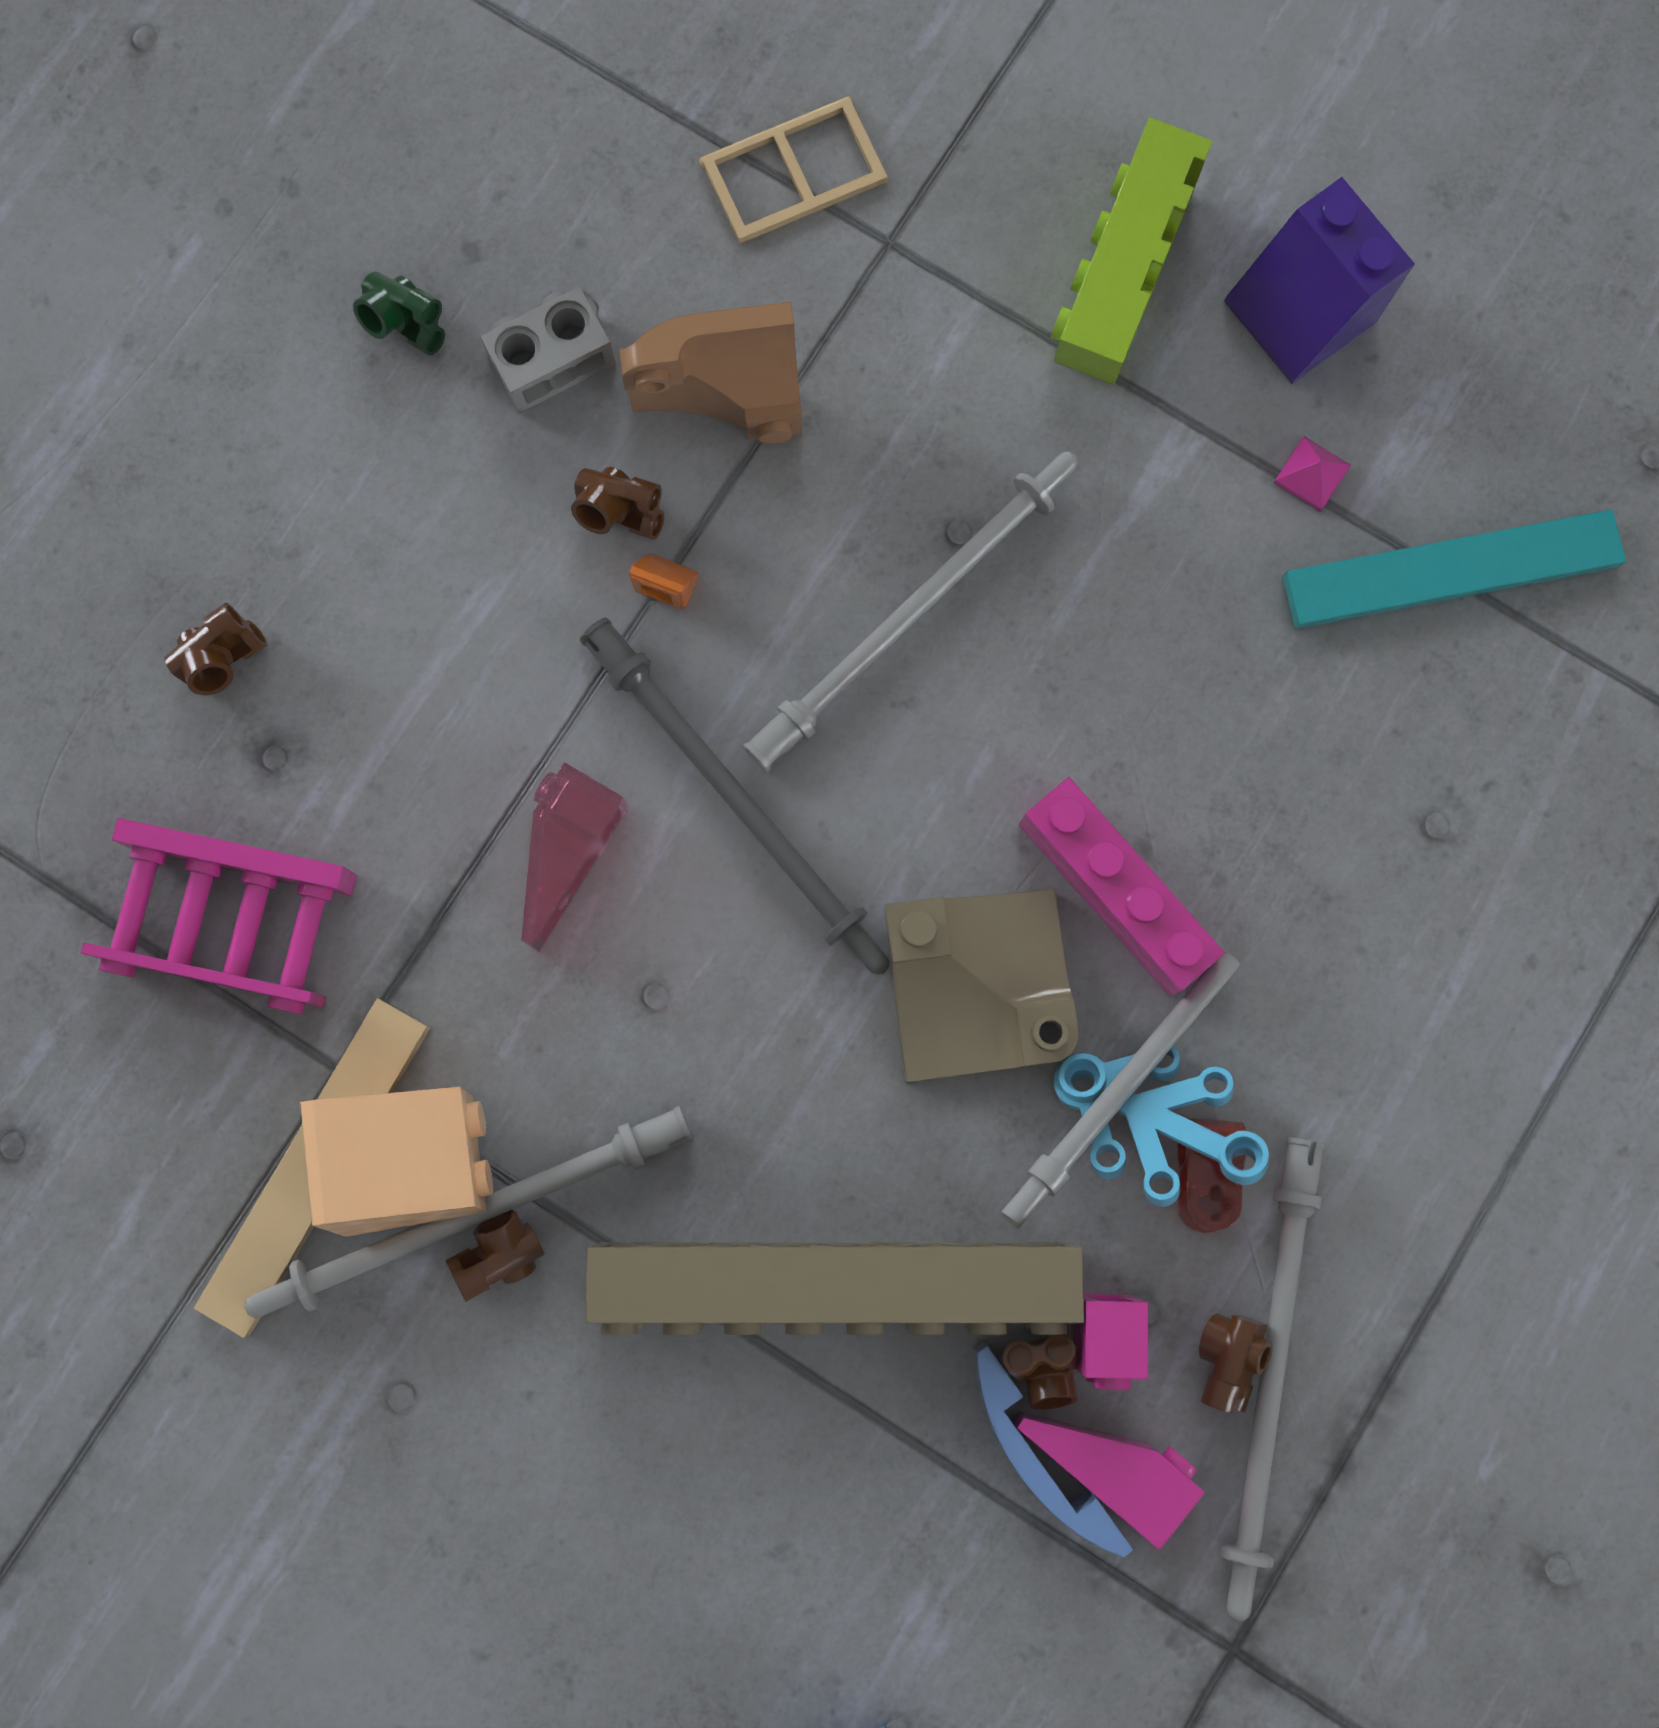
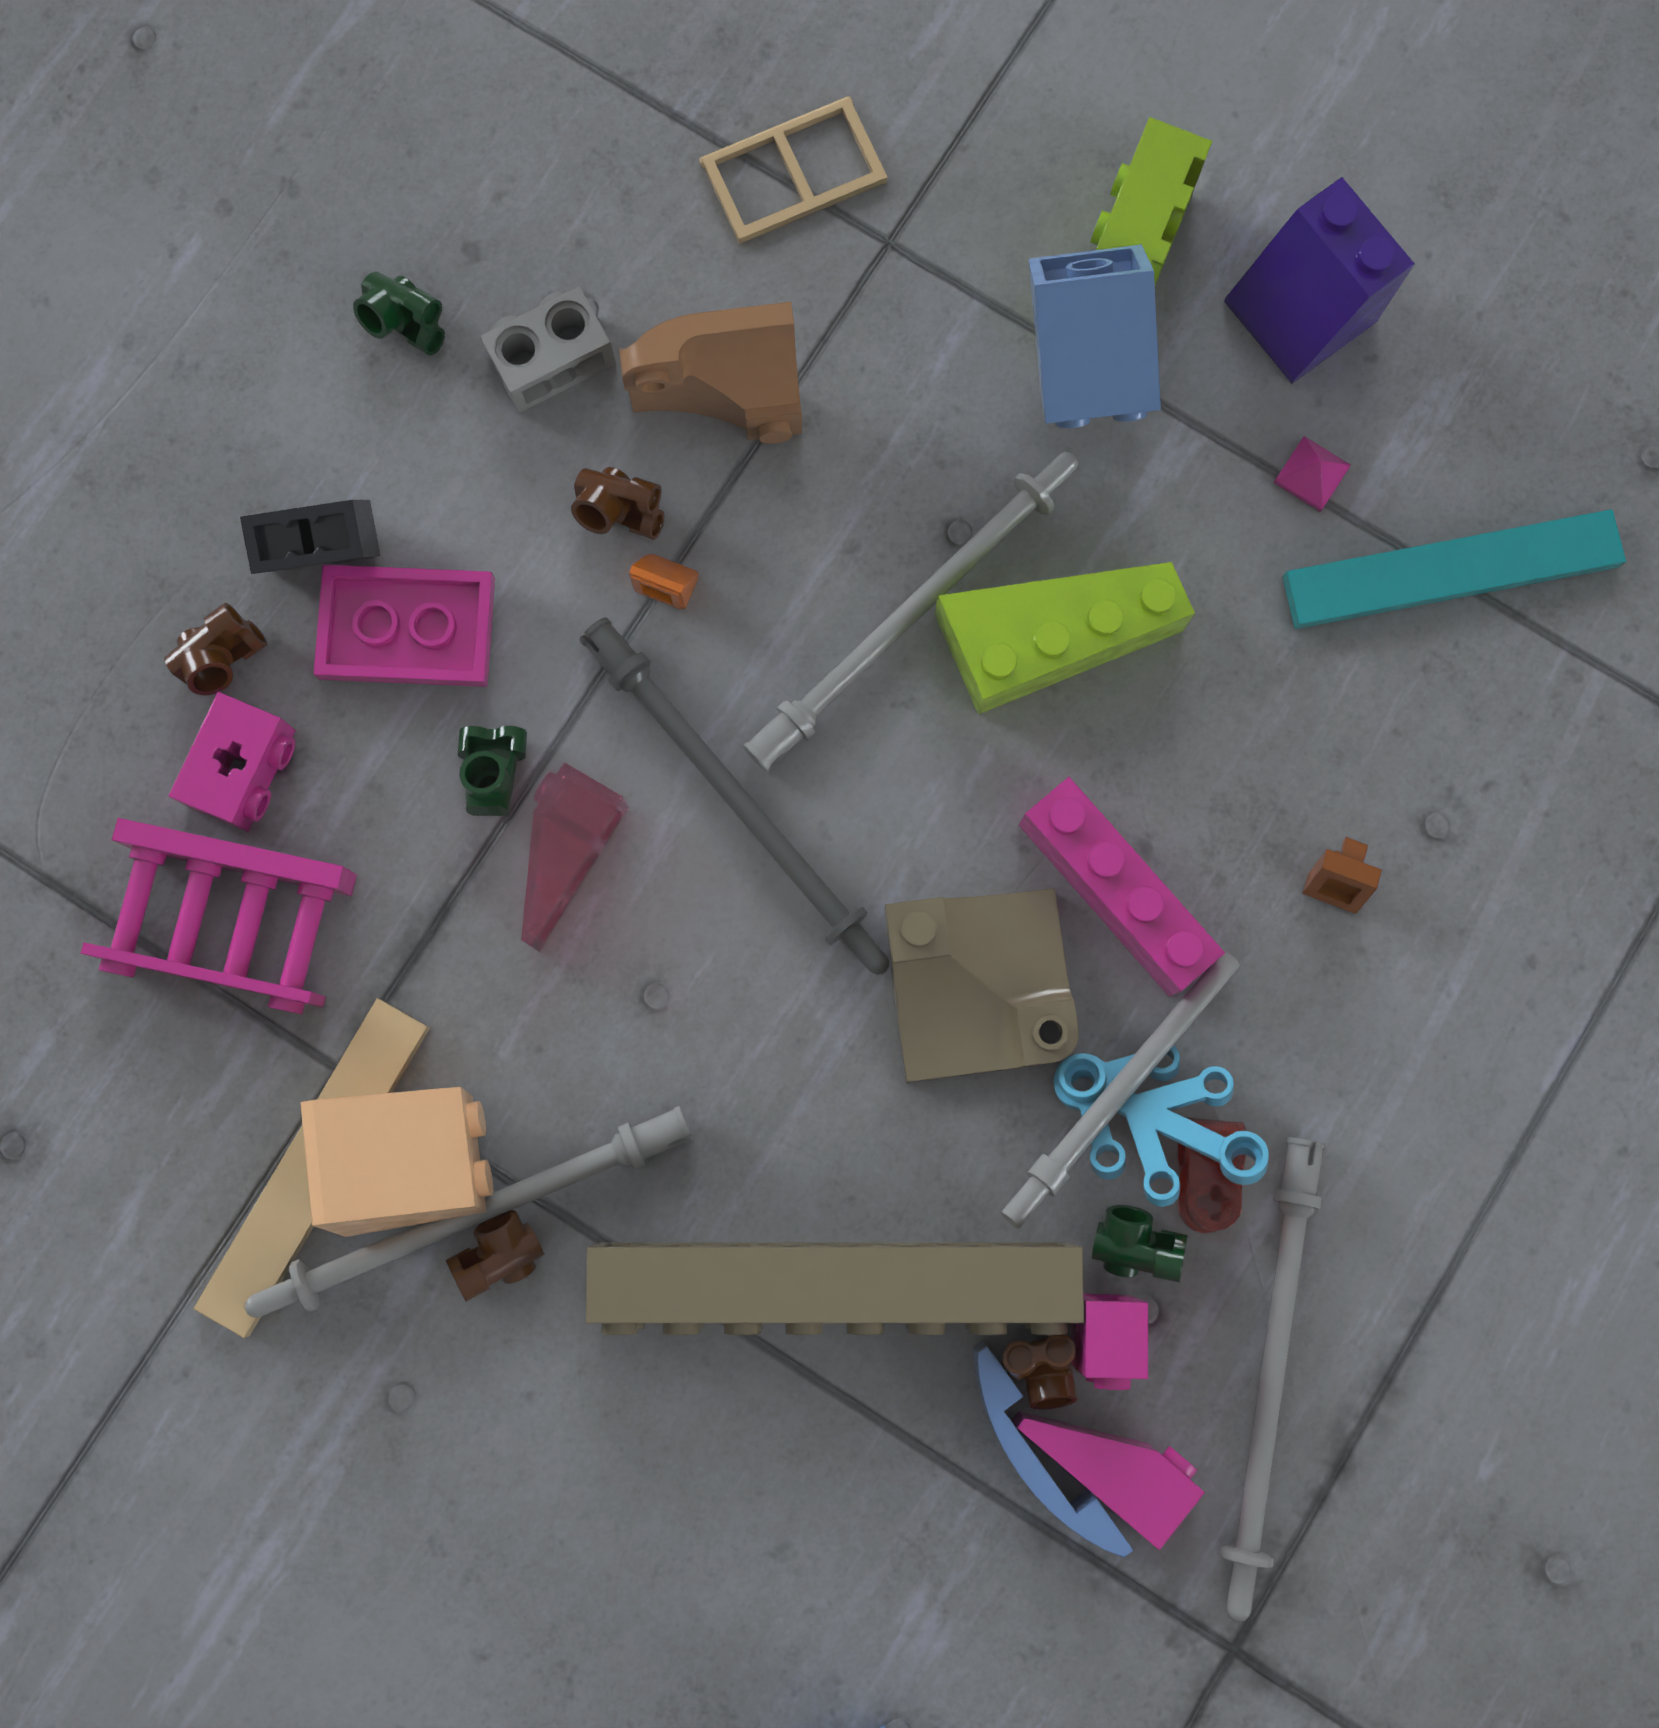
reddish brown plate [1199,1313,1272,1413] -> none
none -> dark pink brick [168,692,296,832]
none -> black brick [240,500,380,574]
none -> dark pink plate [313,565,495,687]
none -> dark green plate [457,726,527,816]
none -> lime wedge [934,562,1195,715]
none -> medium blue slope [1028,244,1161,428]
none -> dark green plate [1092,1205,1188,1283]
none -> dark orange tile [1302,837,1382,914]

